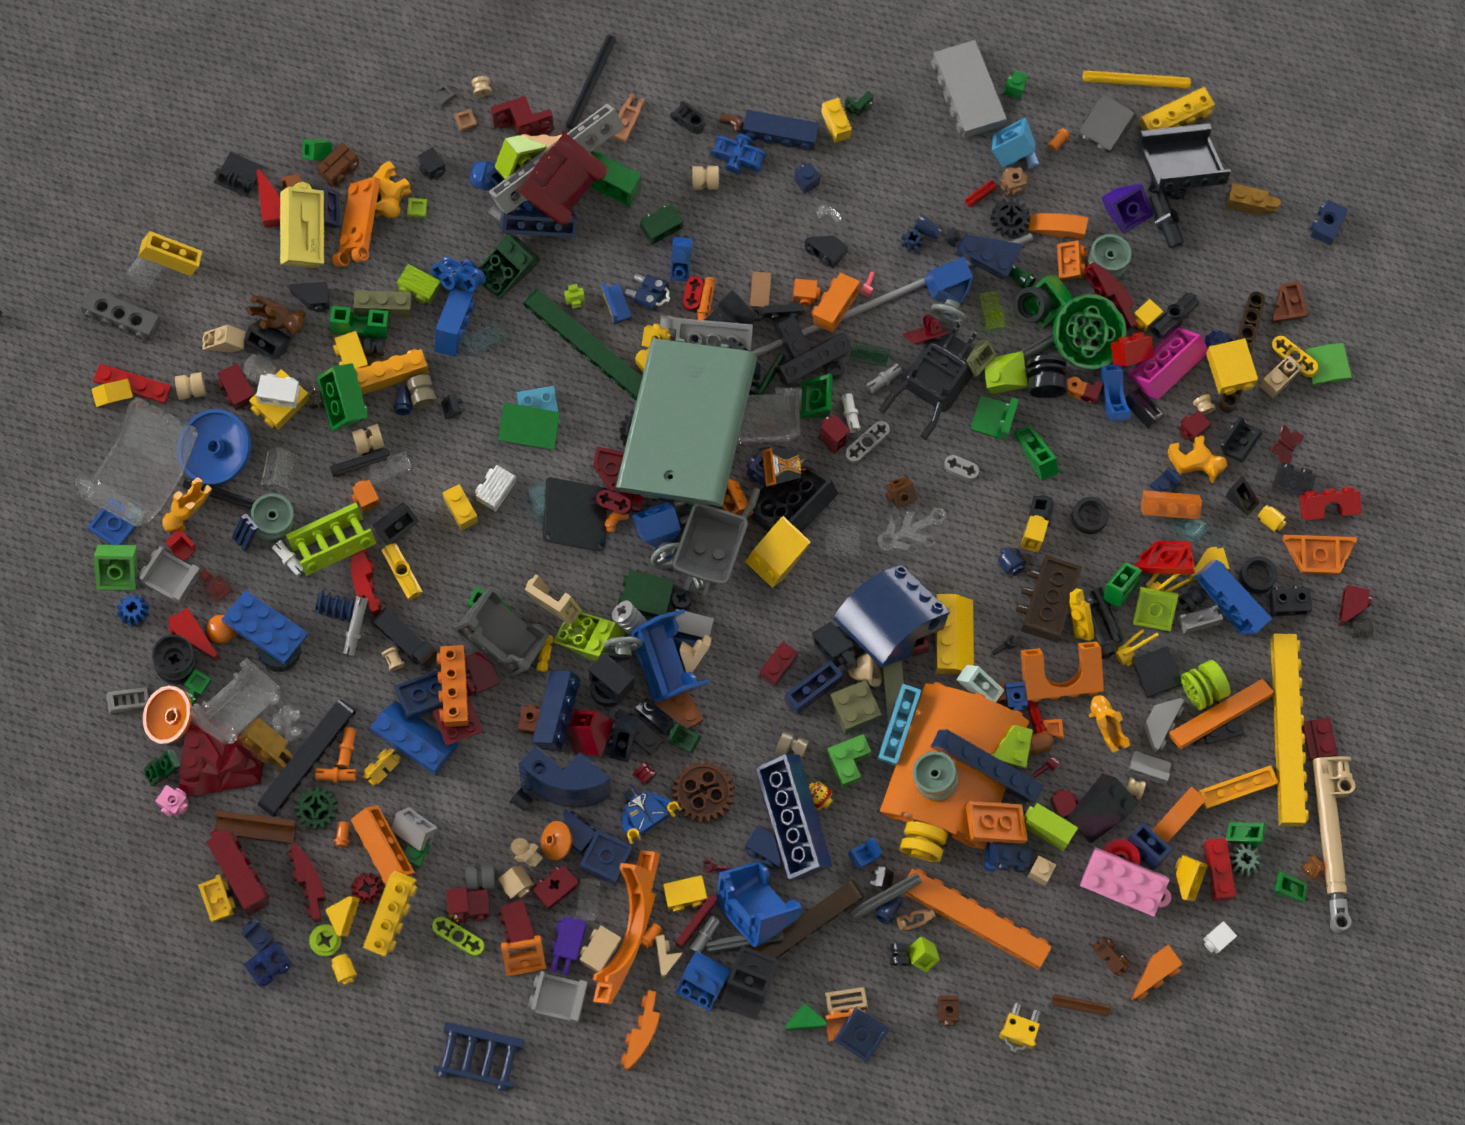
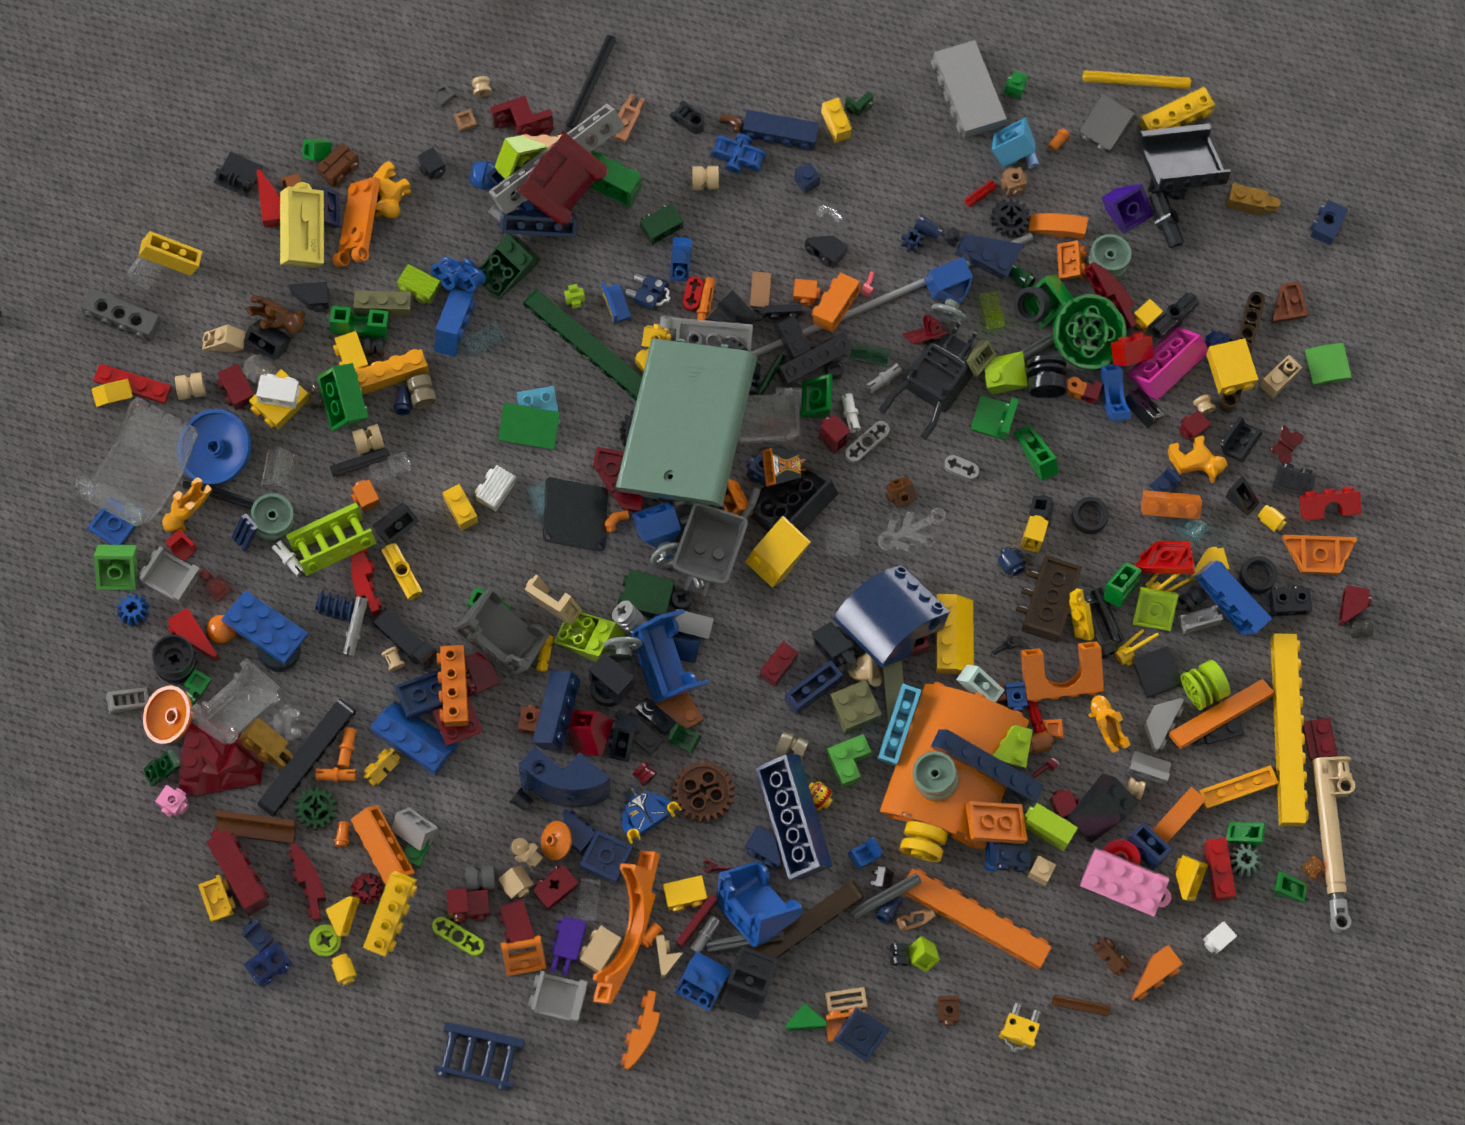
lime tile [407,198,428,218] -> none
black tile [441,394,465,419] -> none
dark red beam [596,490,632,515] -> none
tan slope [680,634,712,673] -> none
yellow beam [1272,336,1318,377] -> none

